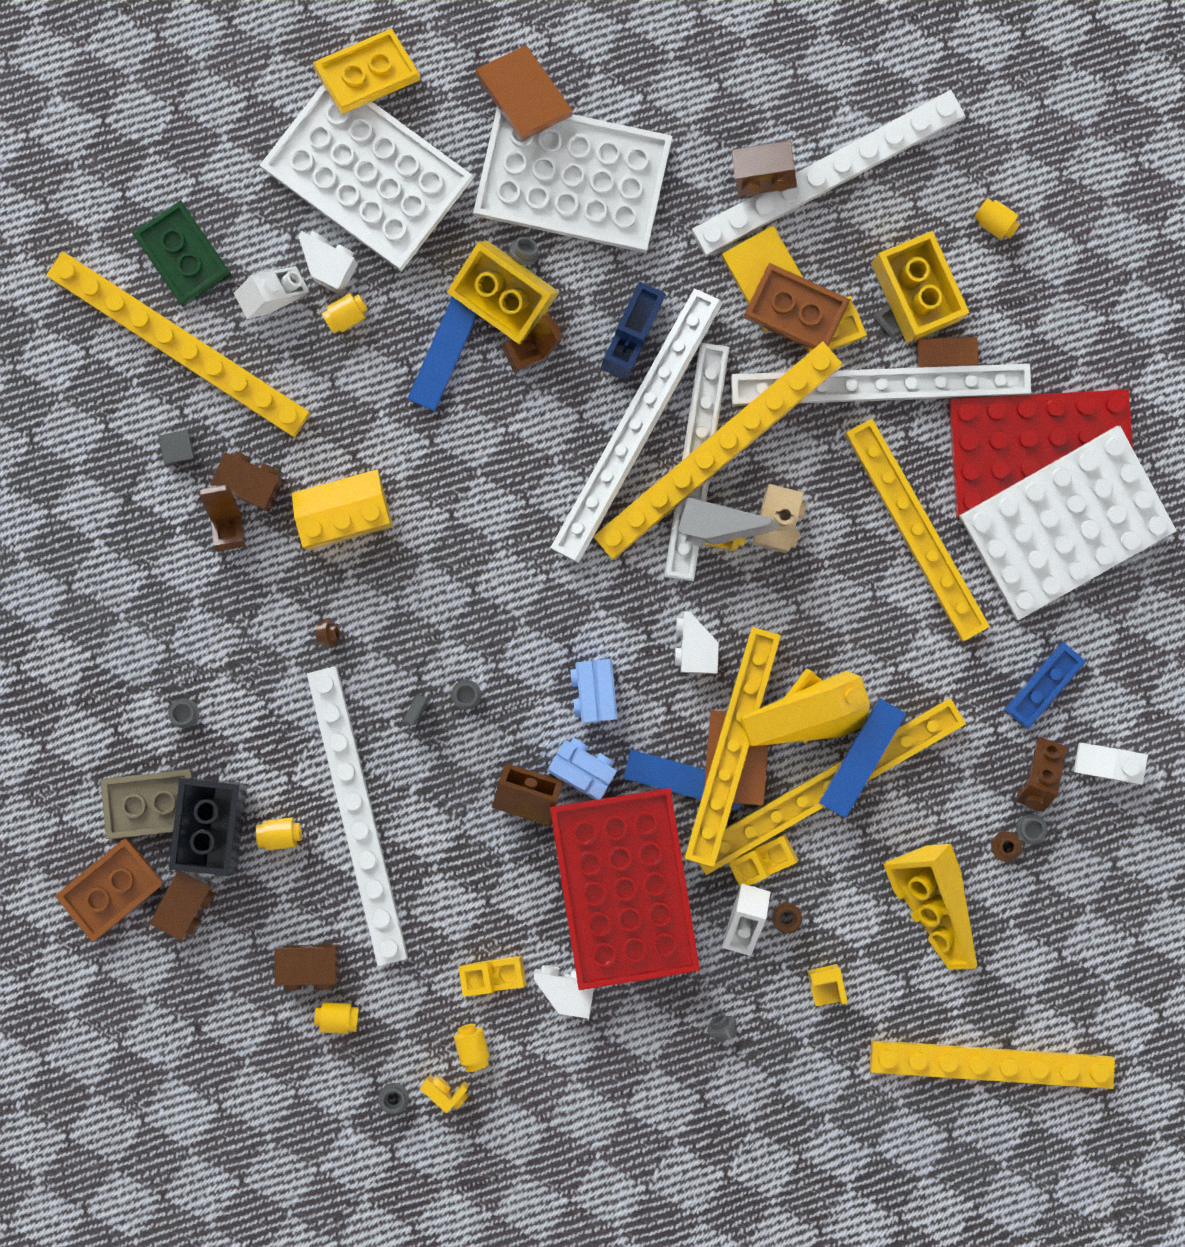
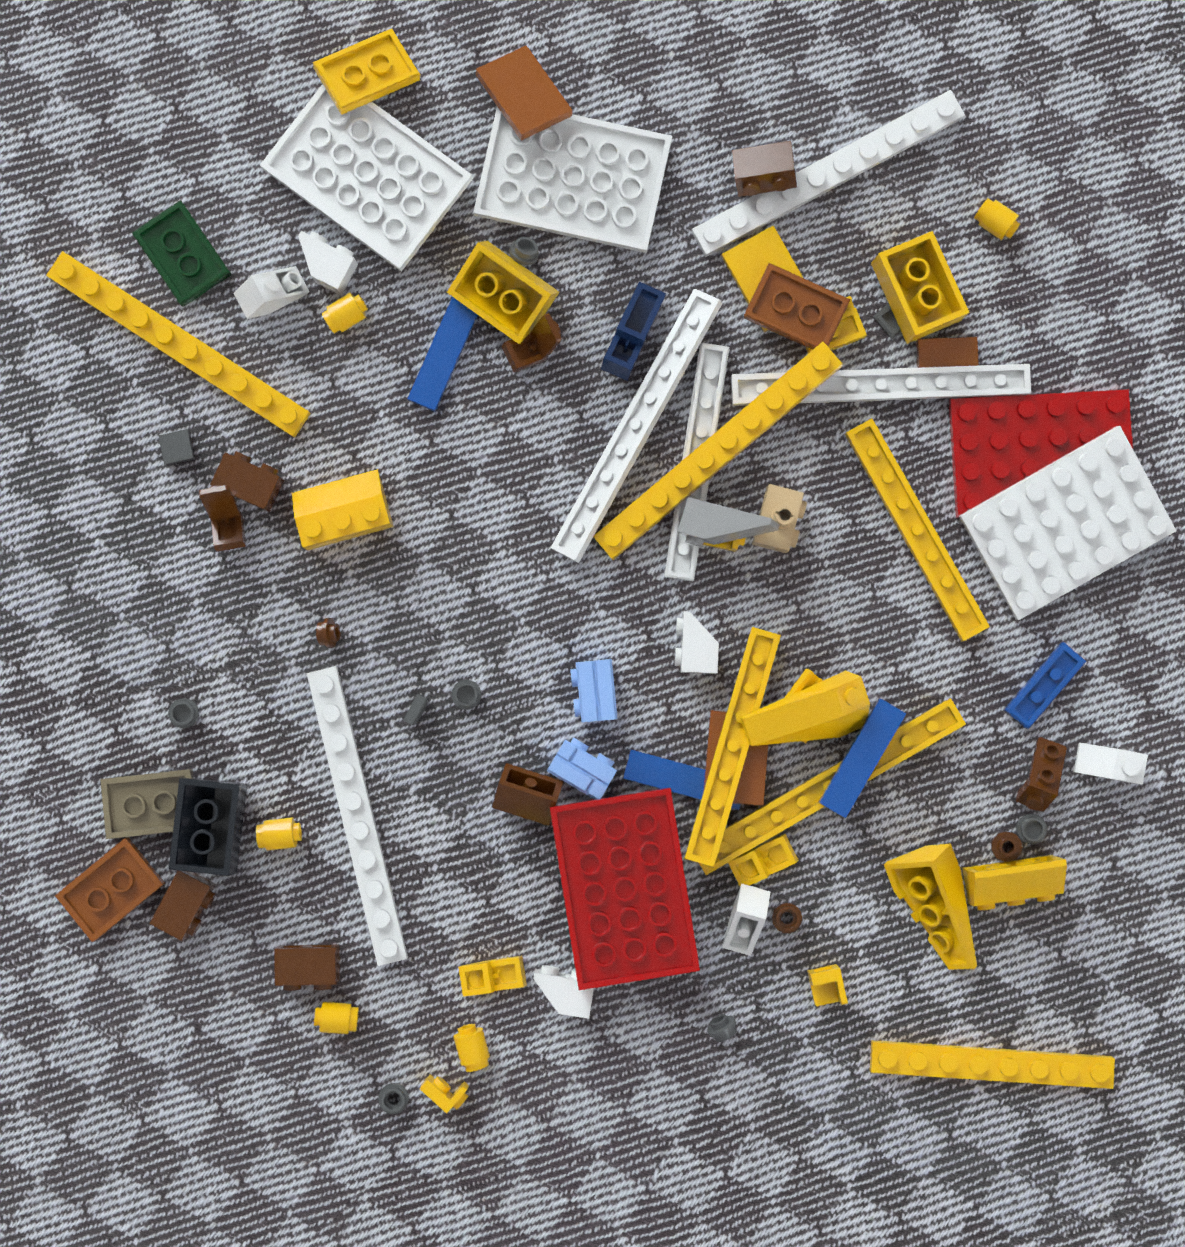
none -> yellow slope [962,855,1067,910]

